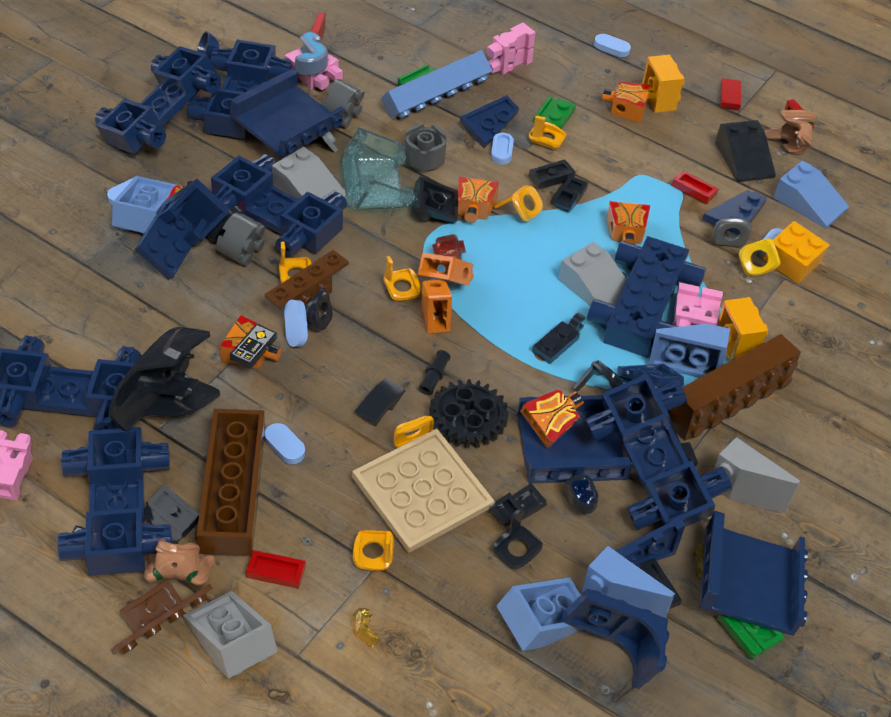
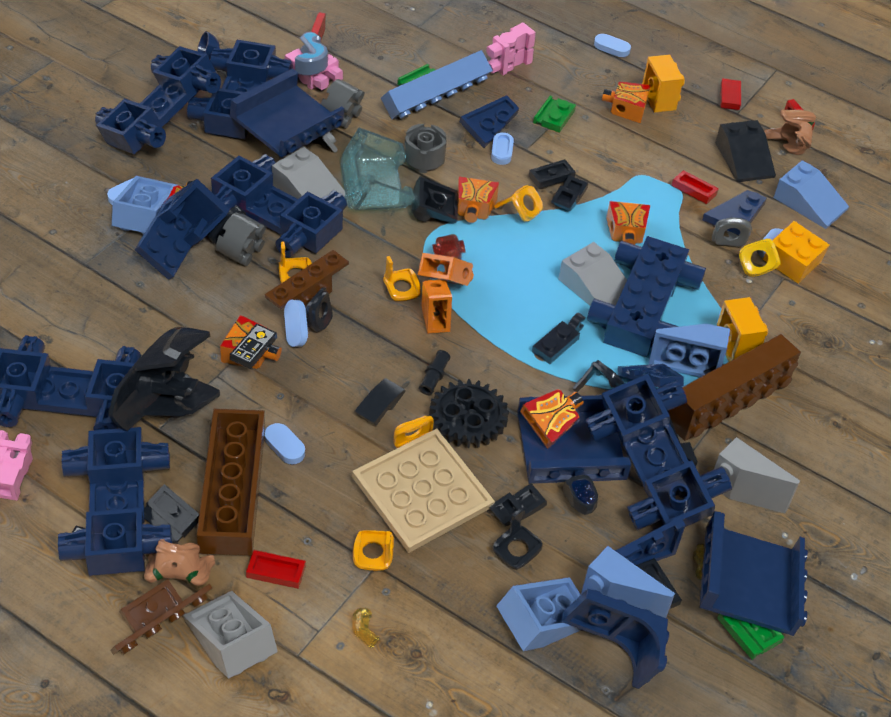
light orange piece [528,116,566,150] -> none
bright pink hips [673,282,723,327] -> none

